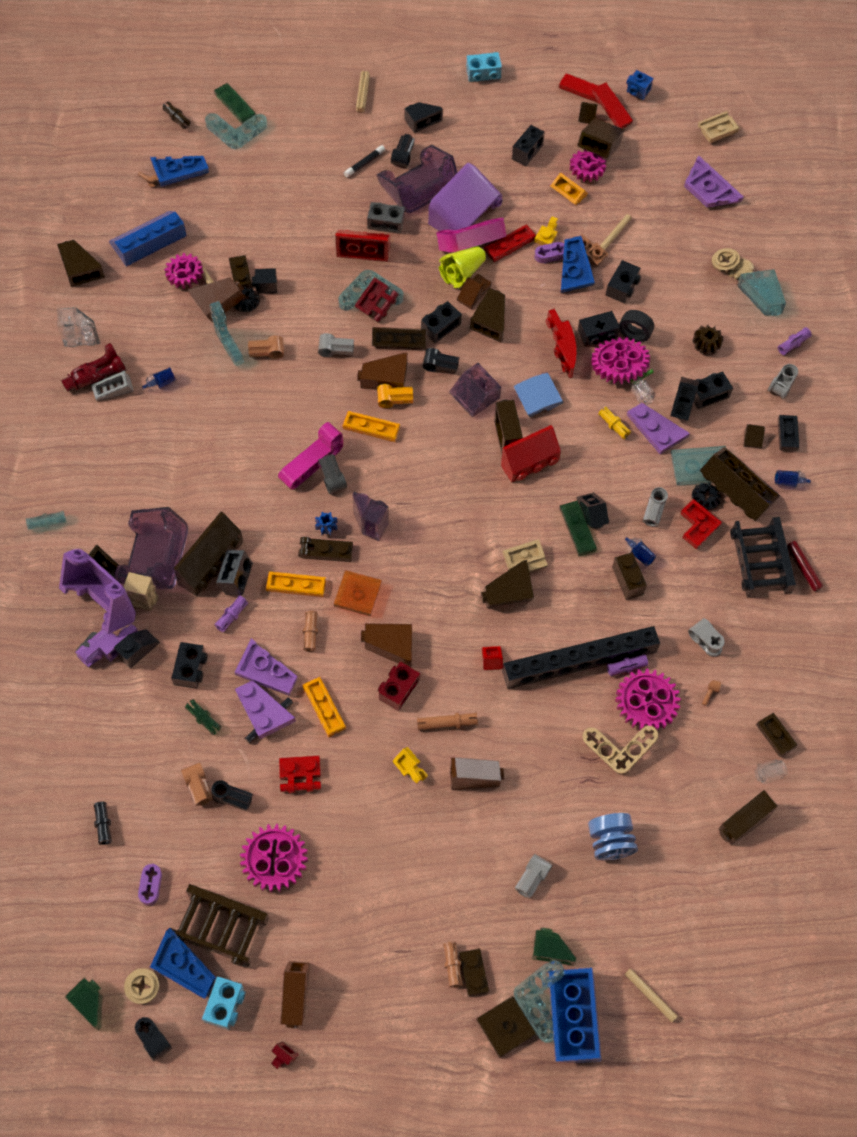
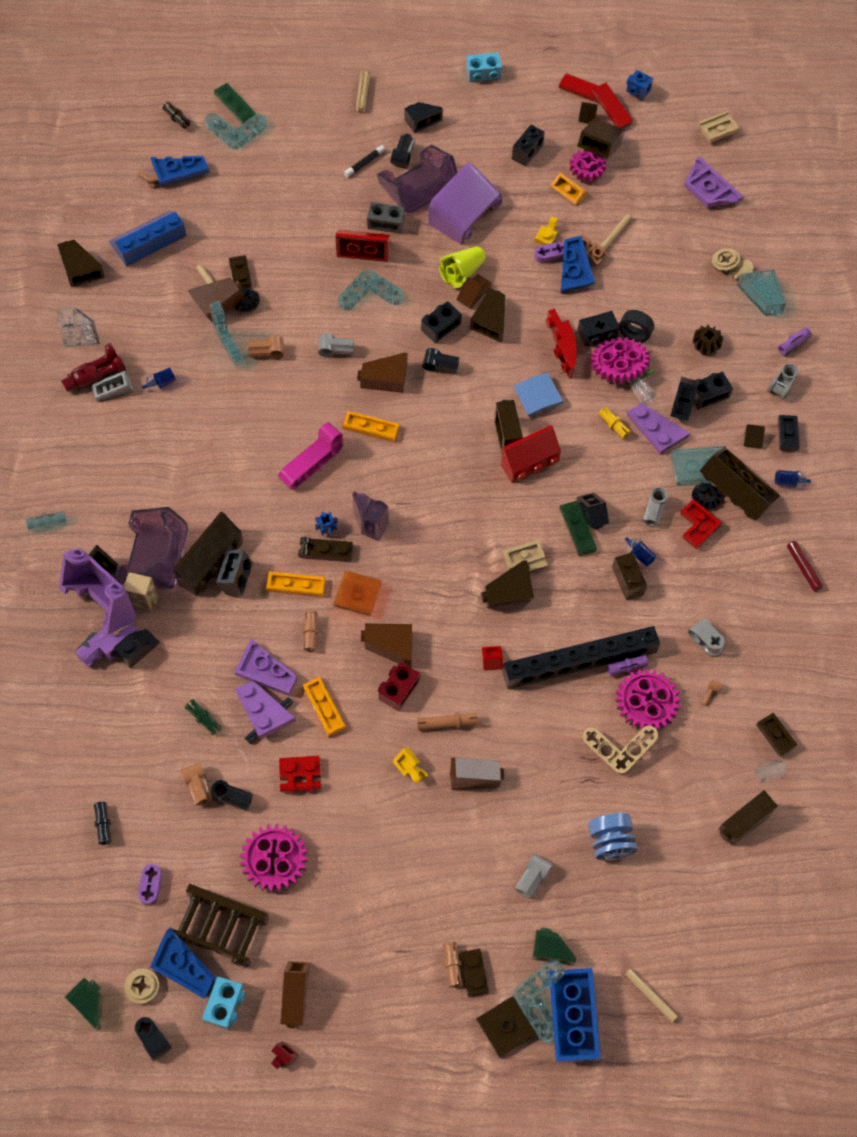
dark pink gear [164,253,204,289] -> none
black brick [171,642,208,689] -> none
medium lavender pin [214,595,248,633] -> none
black brick [252,268,277,294] -> none
dark grey piece [318,454,347,494] -> none
dark red plate [354,277,399,323] -> none
dark brown plate [372,327,426,348] -> none
light orange piece [377,384,413,408] -> none
dark pink beam [436,218,506,252] -> none
clear purple slope [449,362,501,417] -> none
red tile [484,224,536,263] -> none
black brick [605,260,642,303] -> none
black fence [730,517,796,598] -> none

